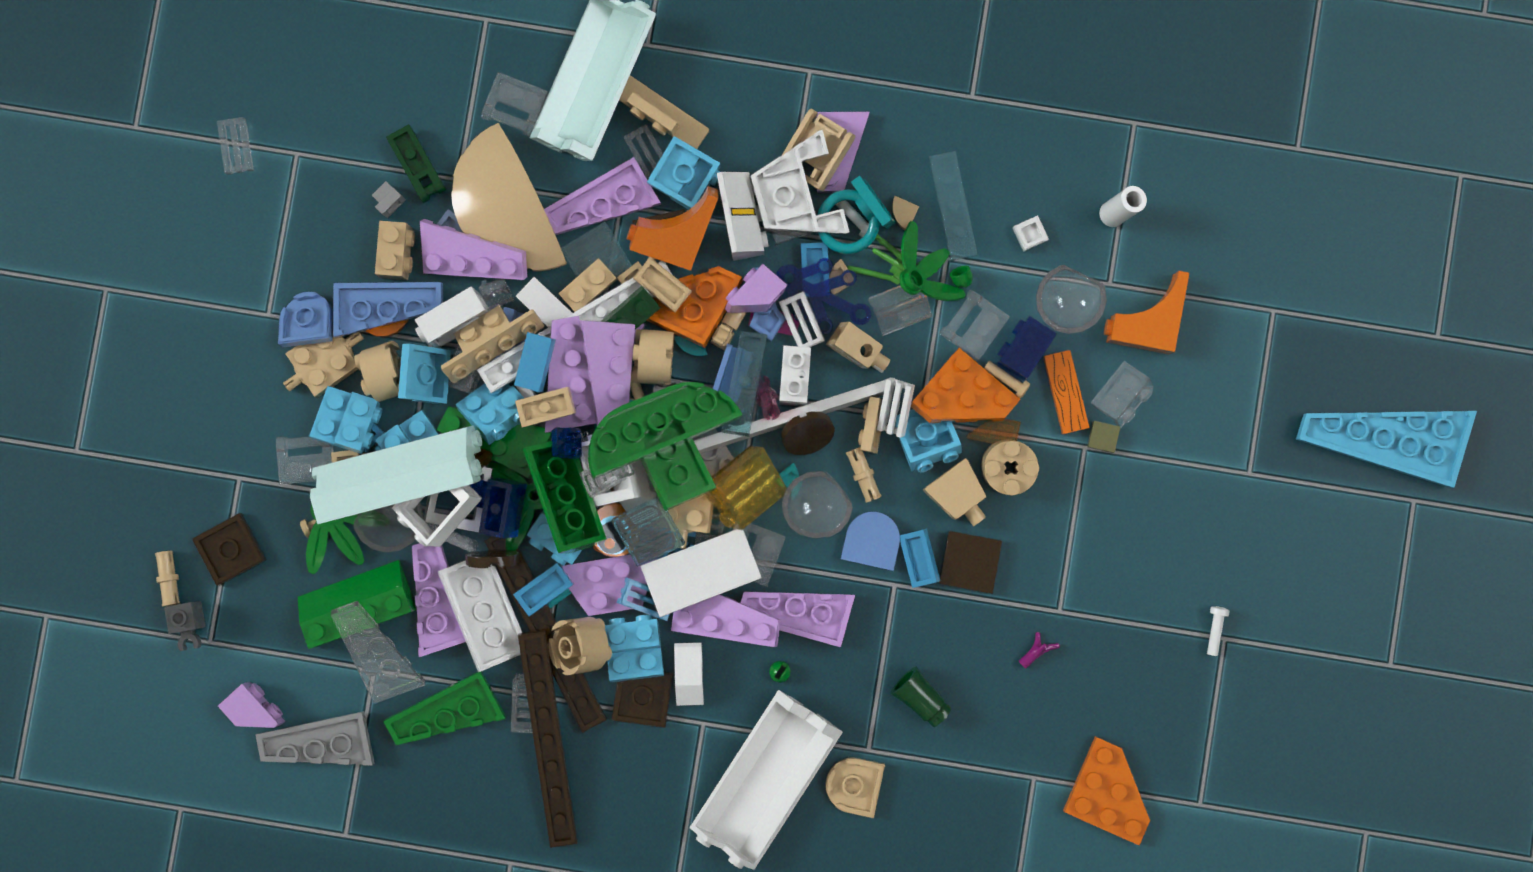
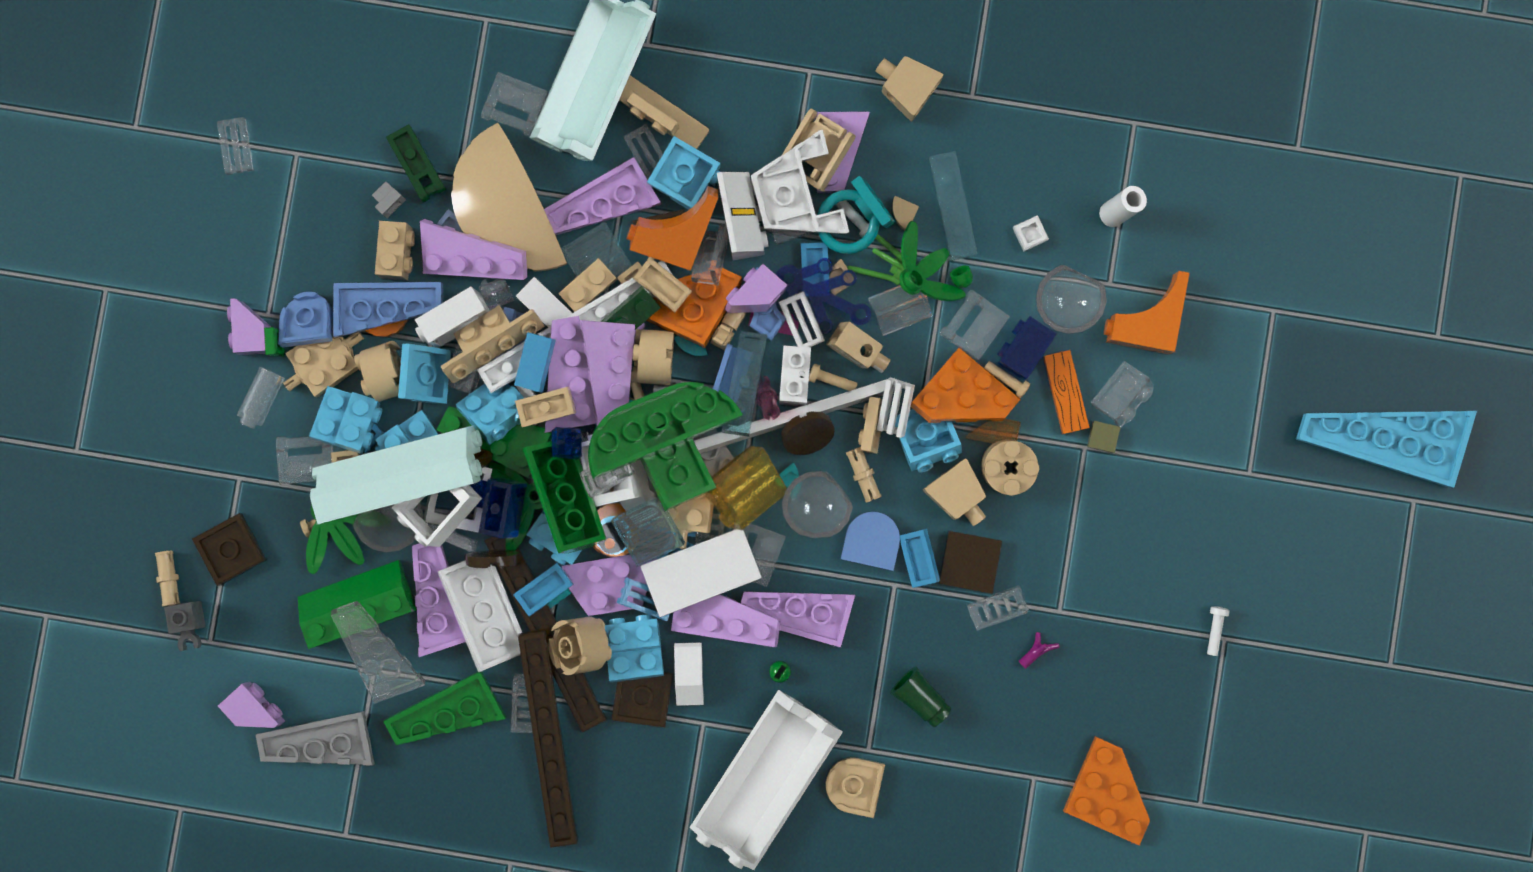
none -> lavender slope [227,299,271,355]
none -> clear brick [237,366,285,429]
none -> green tile [264,327,285,357]
none -> clear panel [691,223,729,285]
none -> tan piece [809,364,857,391]
none -> tan torso [875,56,943,121]
none -> clear slope [967,585,1029,631]

